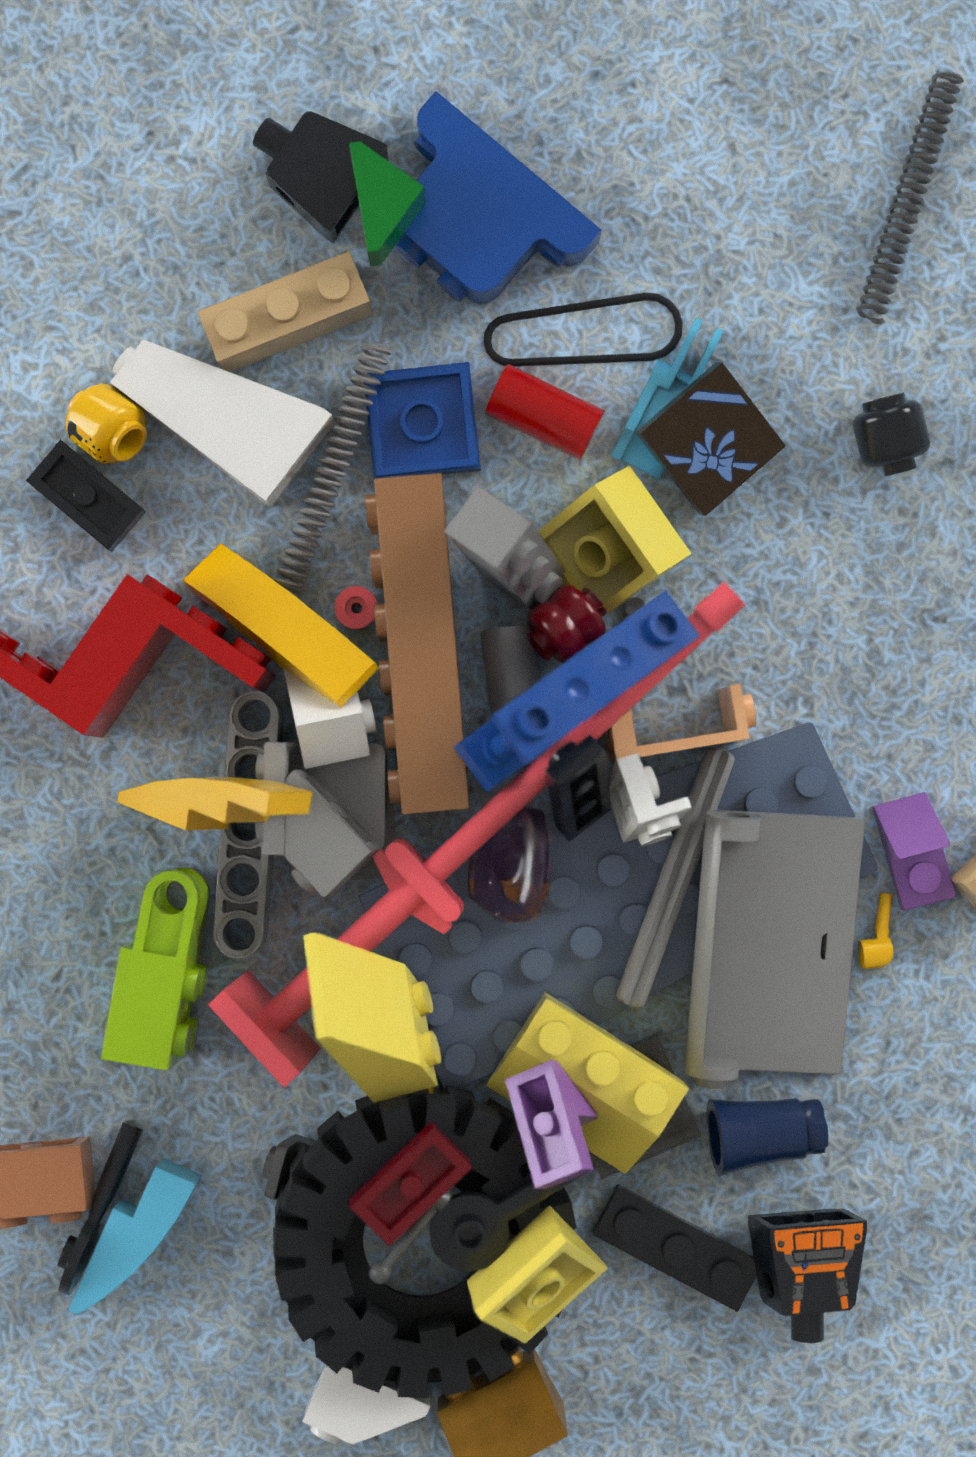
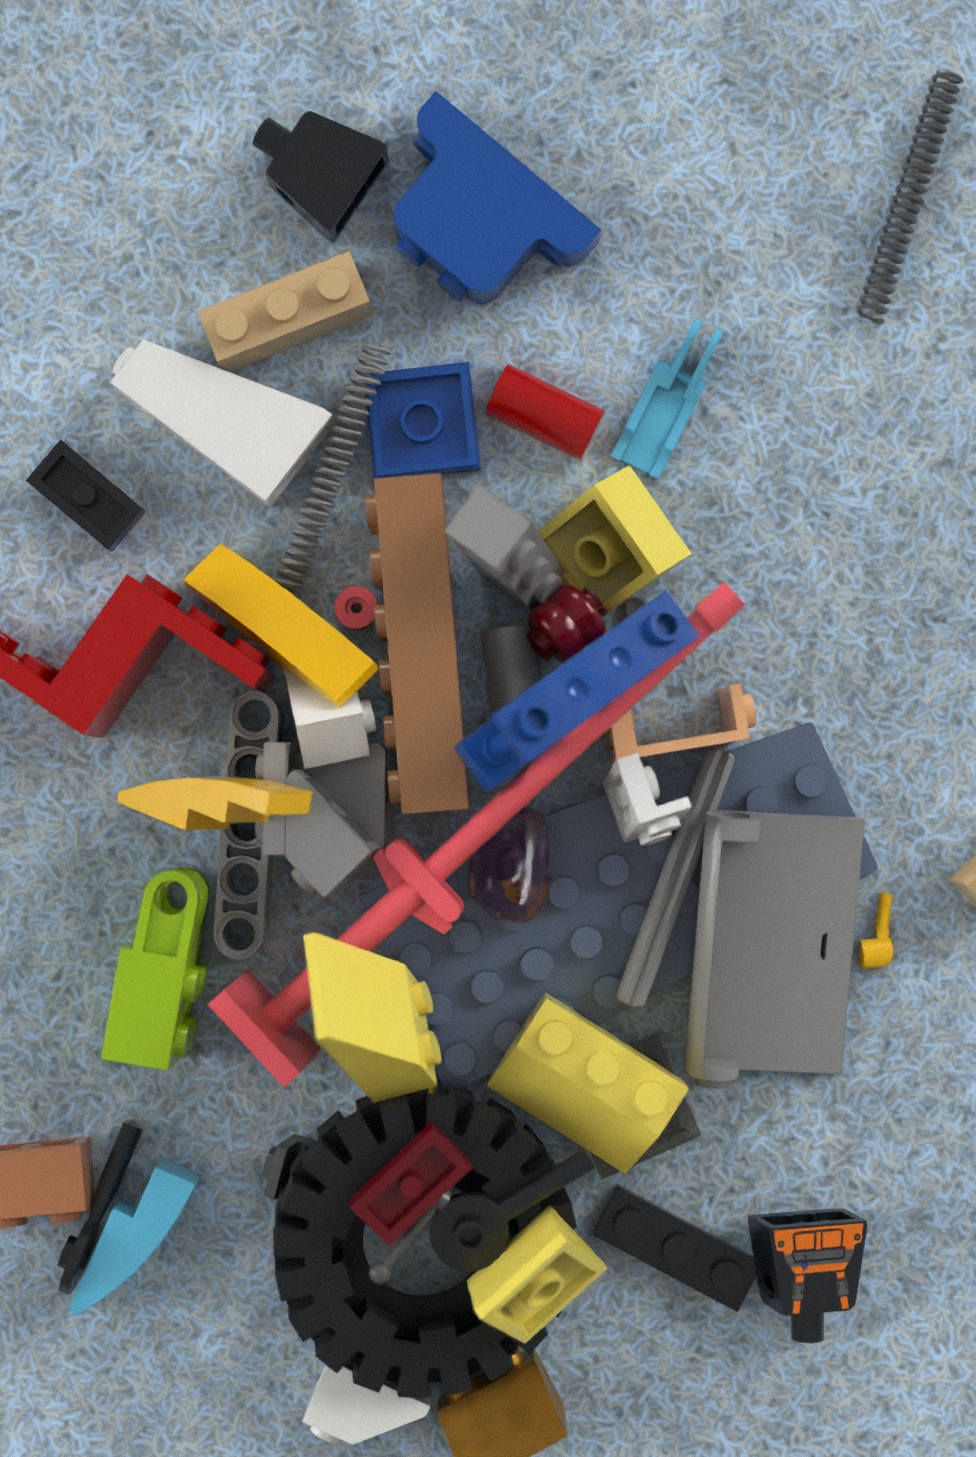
yellow head [65,383,147,464] -> none
green slope [349,141,426,267] -> none
black piece [483,292,683,366] -> none
medium lavender slope [505,1060,598,1189] -> none
black plate [545,734,612,842] -> none
dark brown tile [635,362,786,516] -> none
dark blue plant [706,1098,828,1177] -> none
black head [853,392,930,476] -> none
medium lavender slope [872,792,956,911] -> none

